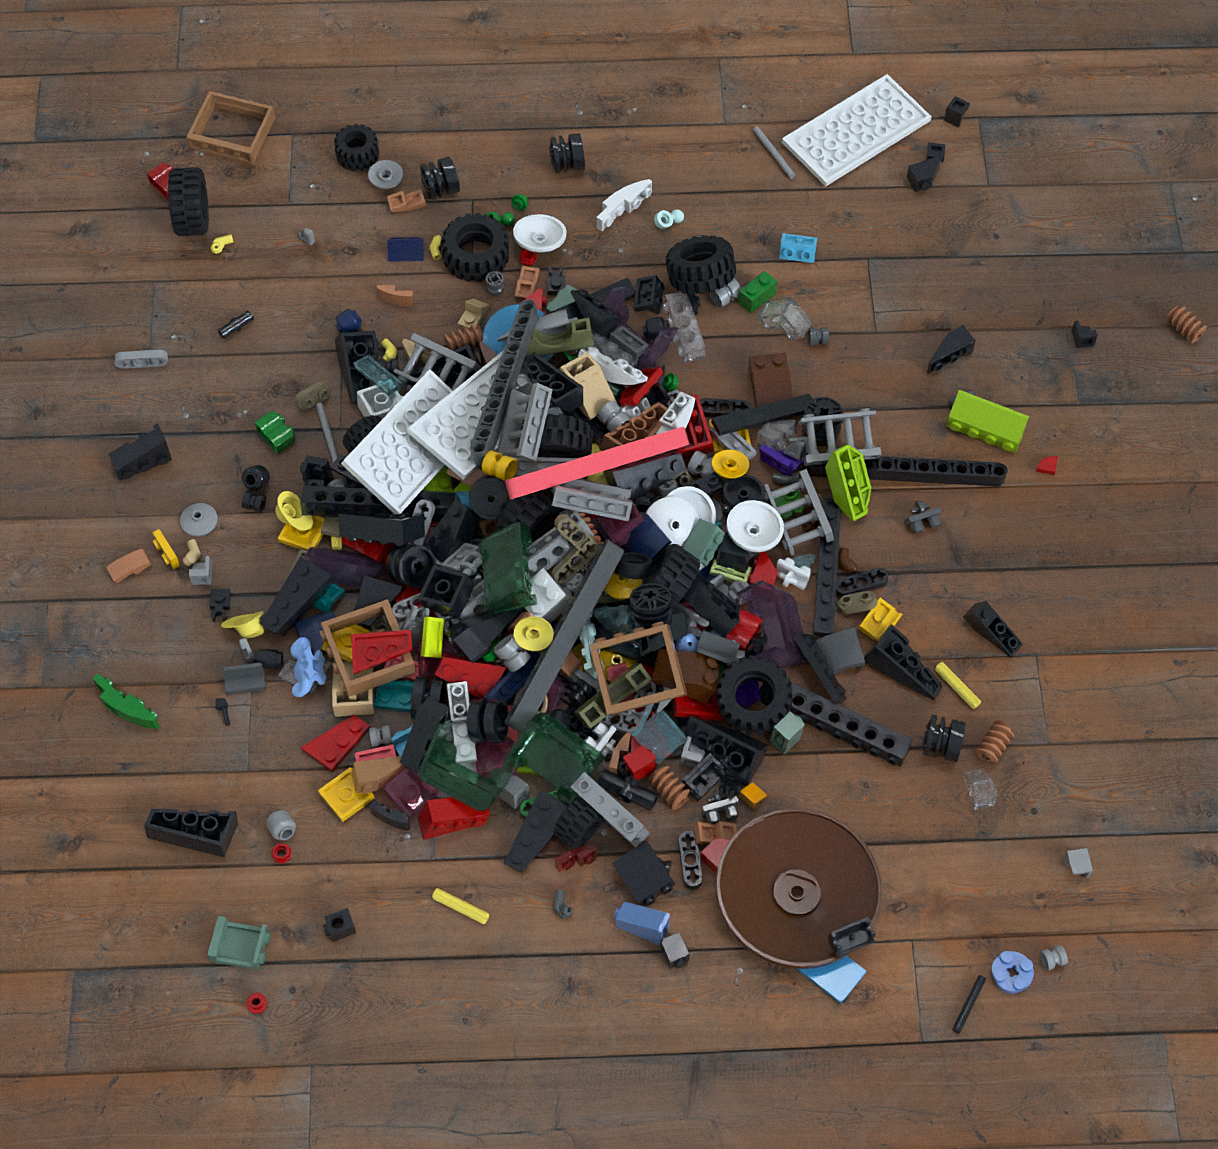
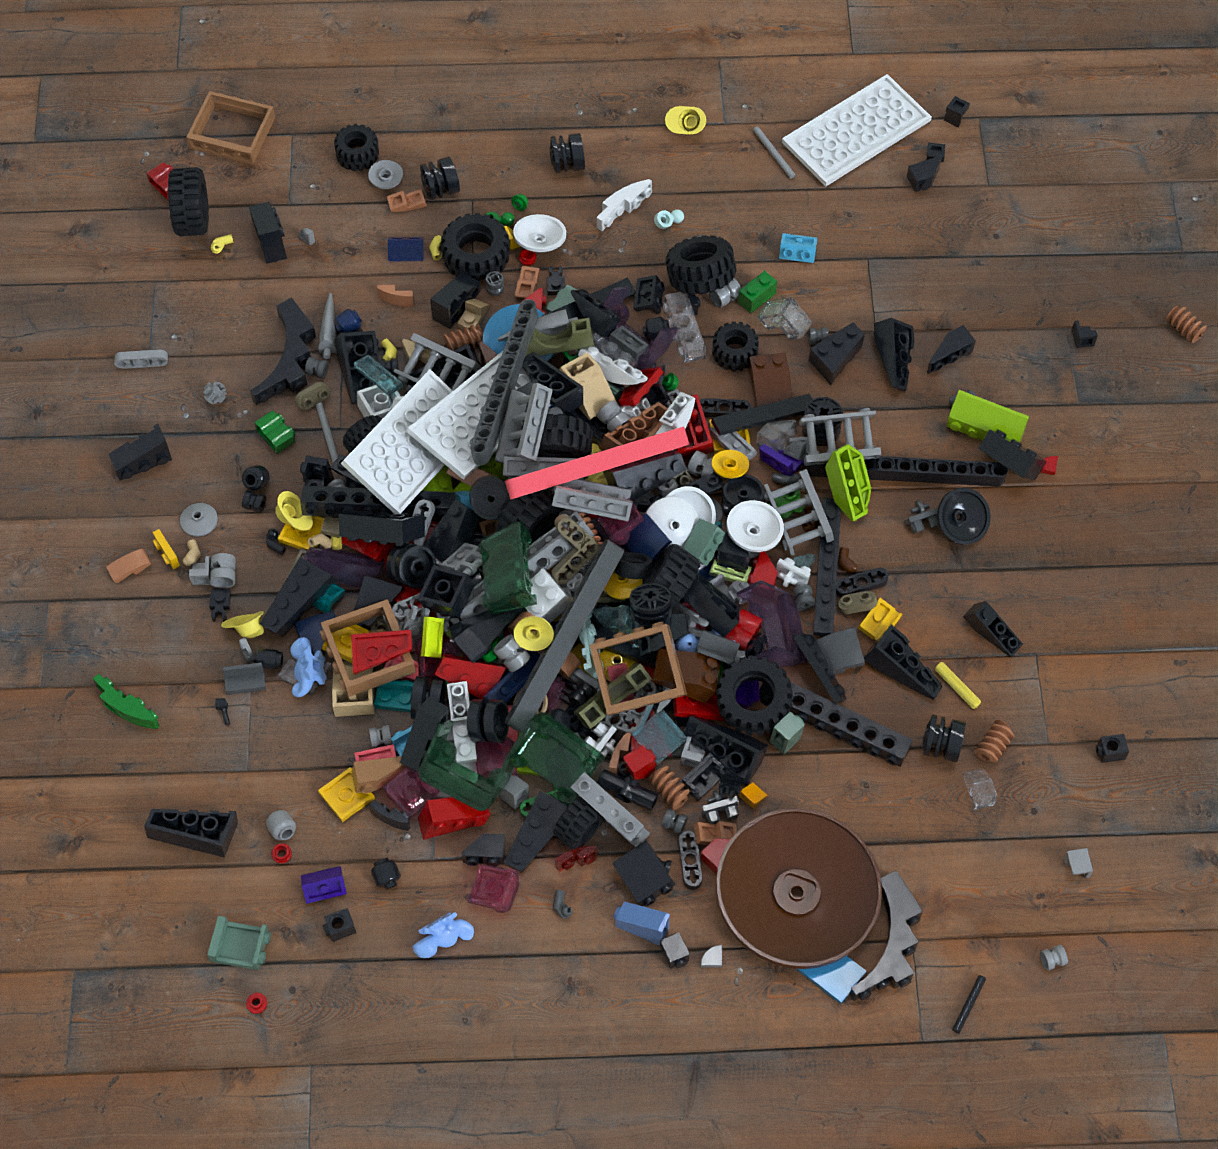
black pin [218,310,254,339] -> none
red wing [301,715,370,772] -> none
light yellow axle [432,888,489,924] -> none
yellow wheel [482,450,518,481] -> none
black hinge [827,917,875,958] -> none
medium blue plate [991,951,1034,994] -> none
none -> light grey gear [203,381,227,404]
none -> light grey wheel [210,553,236,588]
none -> black wedge [249,202,287,264]
none -> black arch [250,297,316,405]
none -> black arm [266,529,286,555]
none -> dark purple panel [301,866,347,904]
none -> dark grey wheel [305,357,329,378]
none -> tan arm [308,533,332,551]
none -> light grey piece [318,293,337,359]
none -> black head [371,857,401,890]
none -> light blue animal [412,912,474,958]
none -> black wedge [430,272,480,329]
none -> black slope [462,833,505,867]
none -> clear pink slope [467,864,519,913]
none -> yellow slope [504,226,521,250]
none -> dark grey wheel [661,808,688,834]
none -> light yellow piece [665,106,706,134]
none -> tile [701,945,722,968]
none -> black tyre [712,321,759,371]
none -> dark grey wheel [793,584,815,611]
none -> black wedge [809,322,865,385]
none -> arch [850,870,923,1001]
none -> black wedge [874,318,914,391]
none -> black dish [937,488,991,545]
none -> black wedge [978,429,1047,480]
none -> black brick [1096,734,1129,763]

